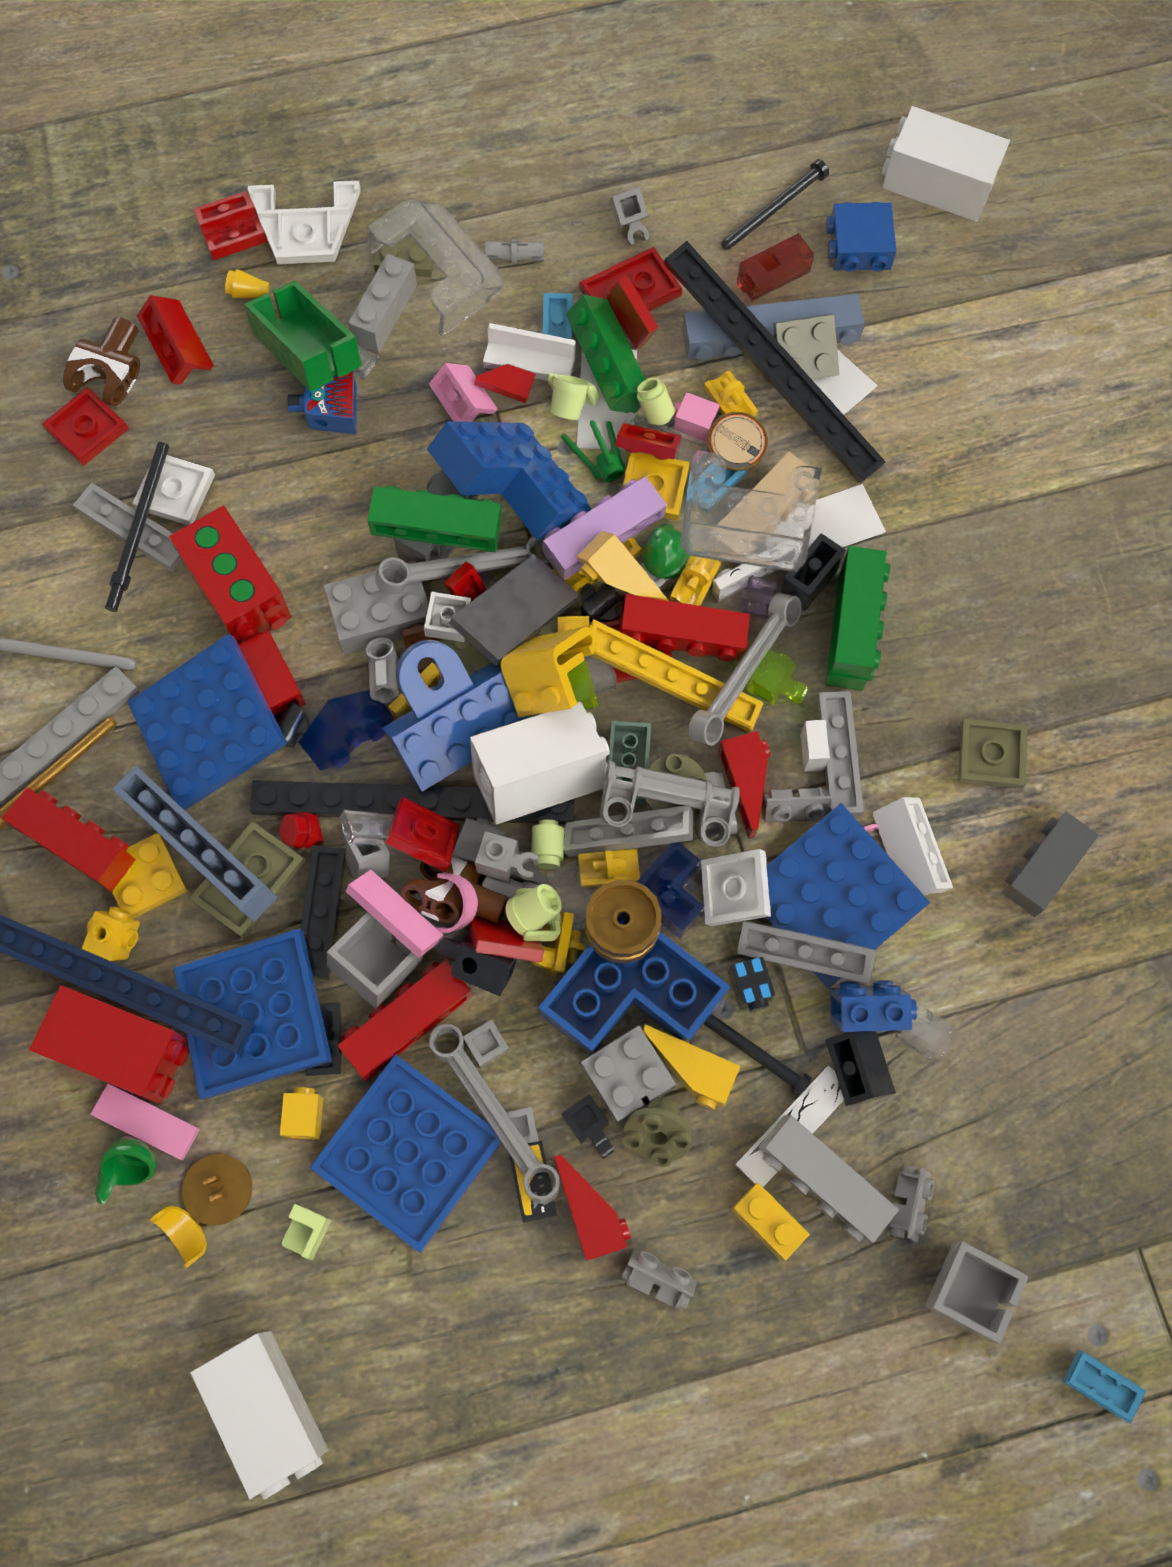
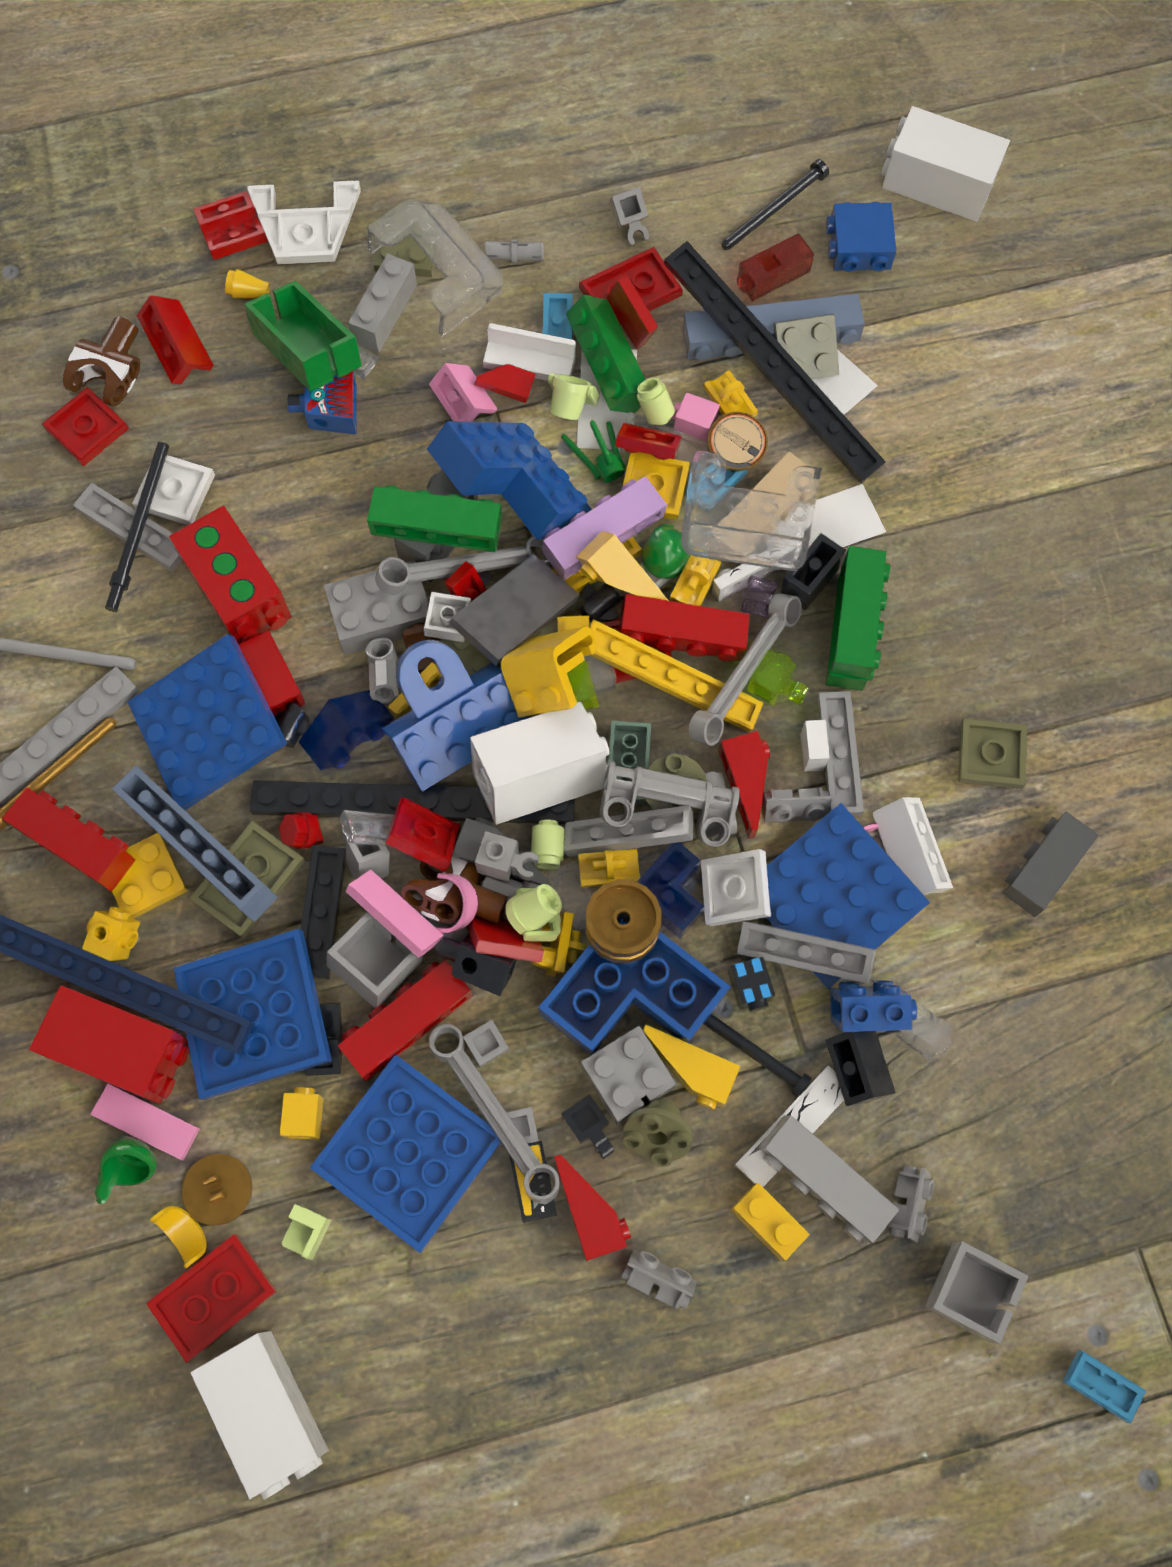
none -> red plate [146,1234,277,1363]

